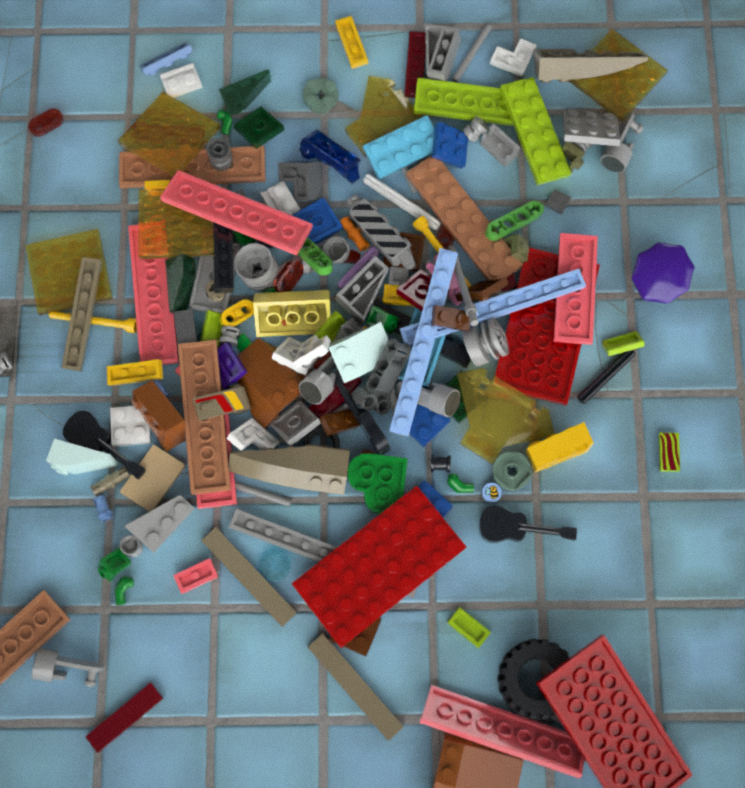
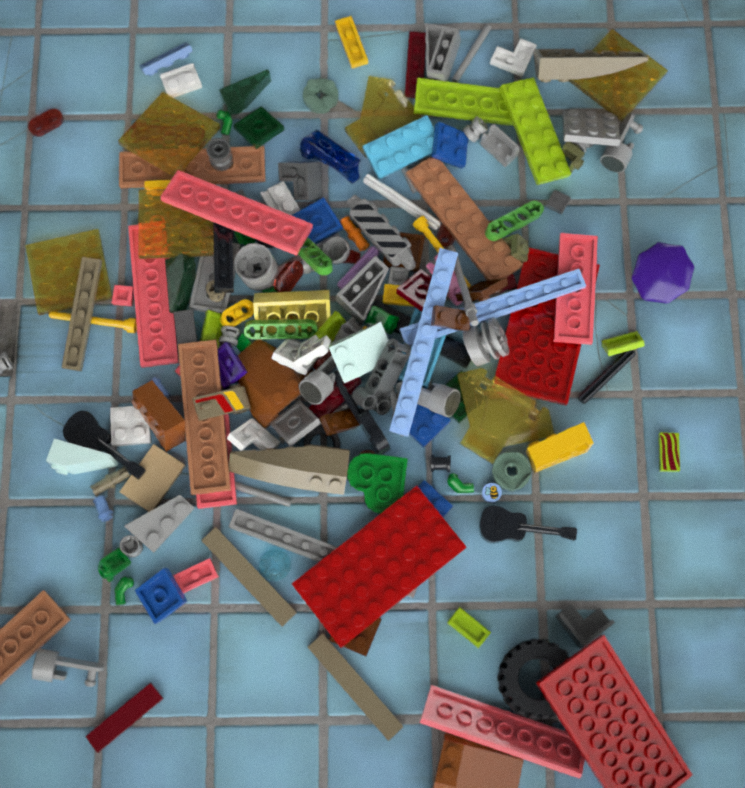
yellow plate [106,359,163,386] -> none
none -> coral plate [112,285,134,307]
none -> blue plate [135,567,188,624]
none -> bright green beam [244,319,318,339]
none -> dark grey panel [555,604,615,649]

